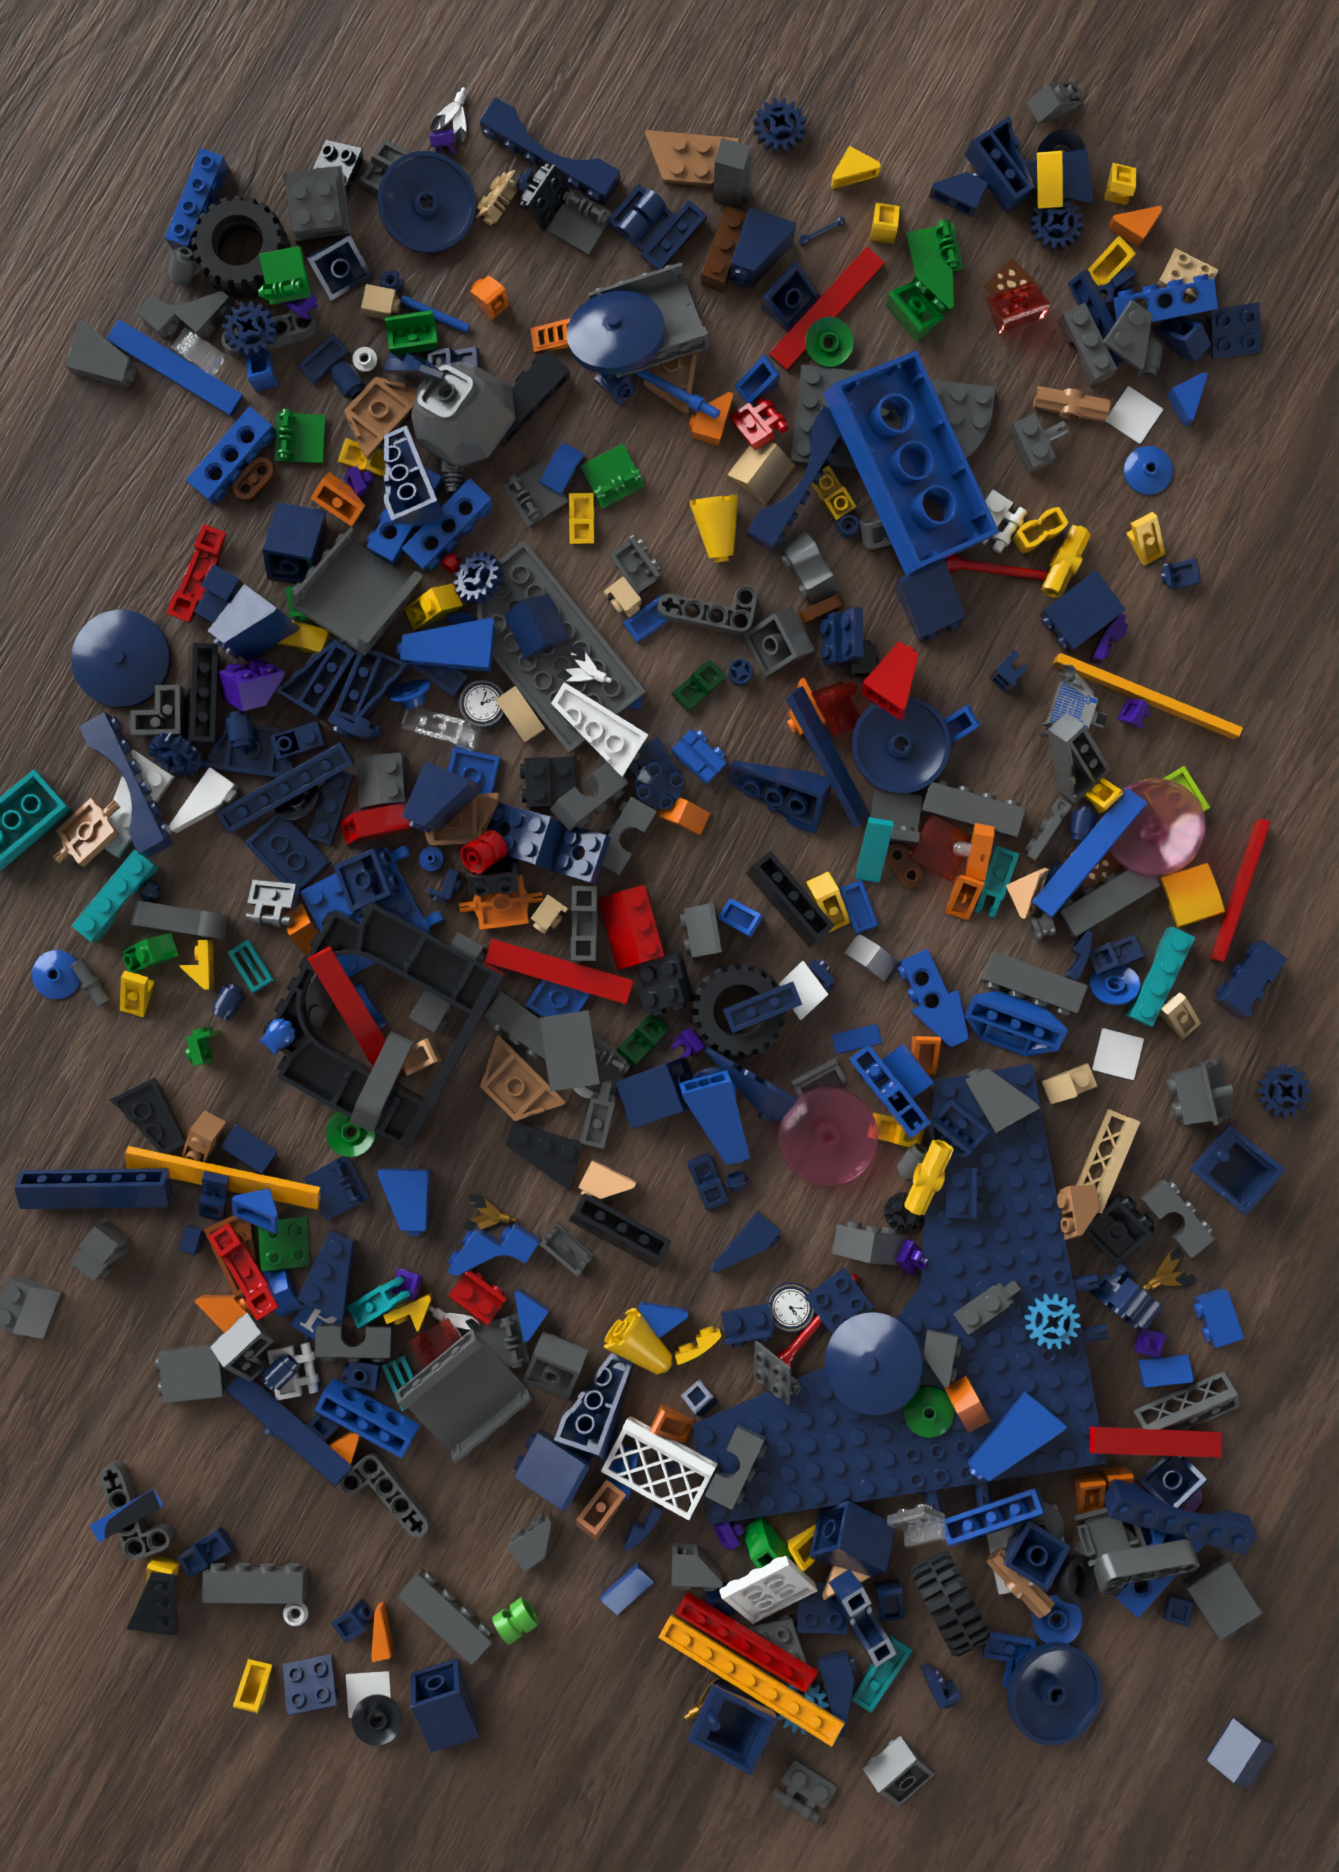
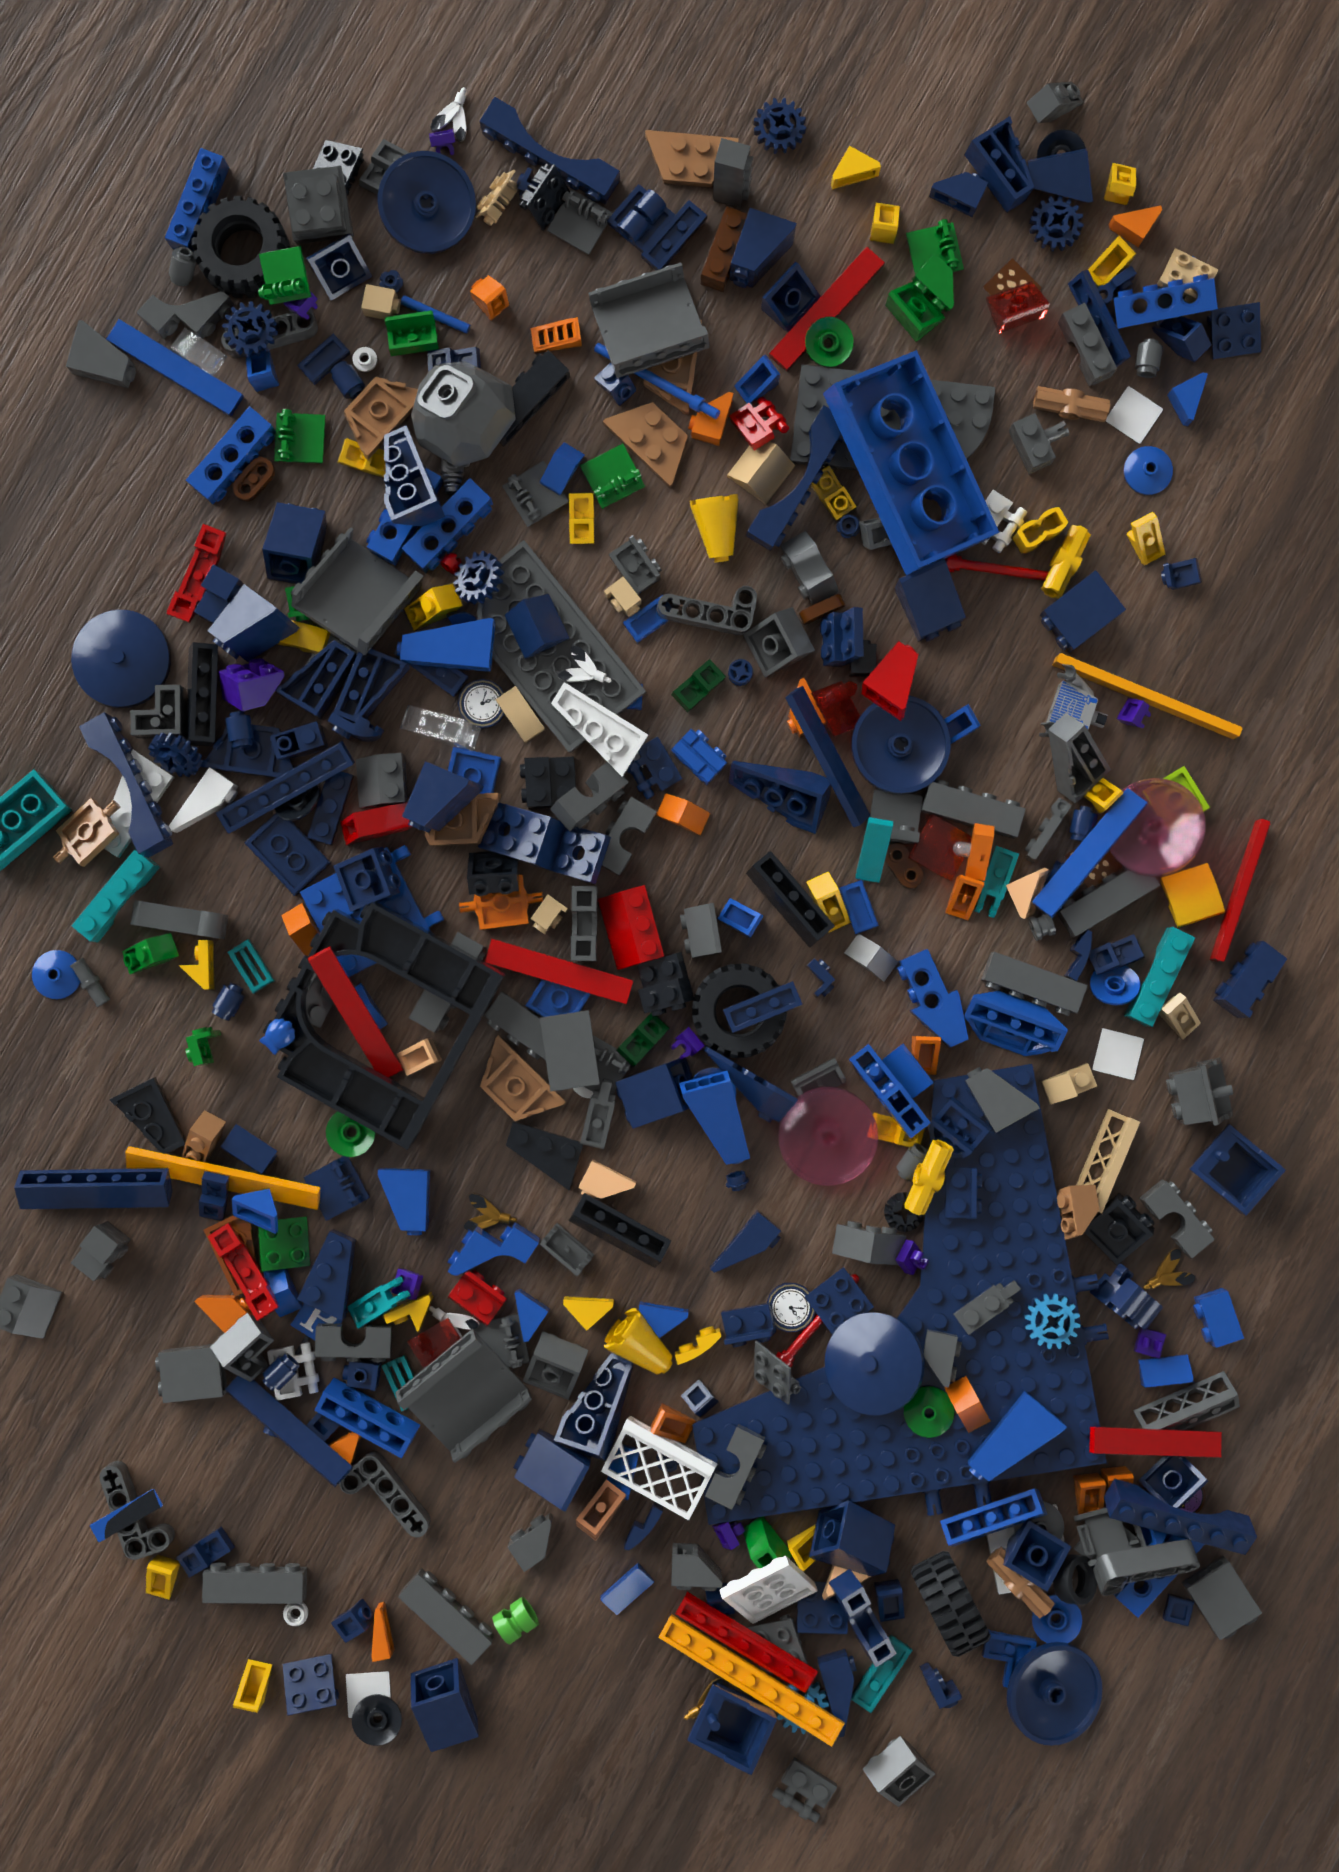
yellow slope [120,971,154,1017] -> none
black wing [127,1572,178,1635] -> none
dark blue plate [139,880,161,902] -> none
dark blue piece [179,1225,205,1255] -> none
plate [246,880,300,928] -> none
orange slope [310,472,365,527] -> none
dark purple tile [344,466,374,498] -> none
dark grey beam [350,1031,414,1132] -> none
dark blue slope [383,352,443,379] -> none
blue piece [388,679,430,709] -> none
blue tile [419,847,445,872] -> none
dark blue bracket [426,869,463,904] -> none
red wheel [460,830,507,874] -> none
dark blue dish [567,291,666,374] -> none
dark blue dish [635,761,684,810] -> none
dark blue slope [686,1152,729,1211] -> none
white sticker [778,961,828,1020] -> none
dark blue hinge [799,217,845,246] -> none
blue sticker [832,1024,882,1053] -> none
clear bracket [887,1504,945,1548] -> none
dark blue hinge [988,650,1027,694] -> none
yellow slope [1037,151,1063,209] -> none
dark purple slope [1090,614,1128,664] -> none
dark grey wing [1102,300,1152,371] -> none
slope [1205,1717,1275,1788] -> none
dark blue gear [1255,1064,1312,1118] -> none
none -> yellow slope [563,1296,614,1331]
none -> medium nougat wing [603,402,688,488]

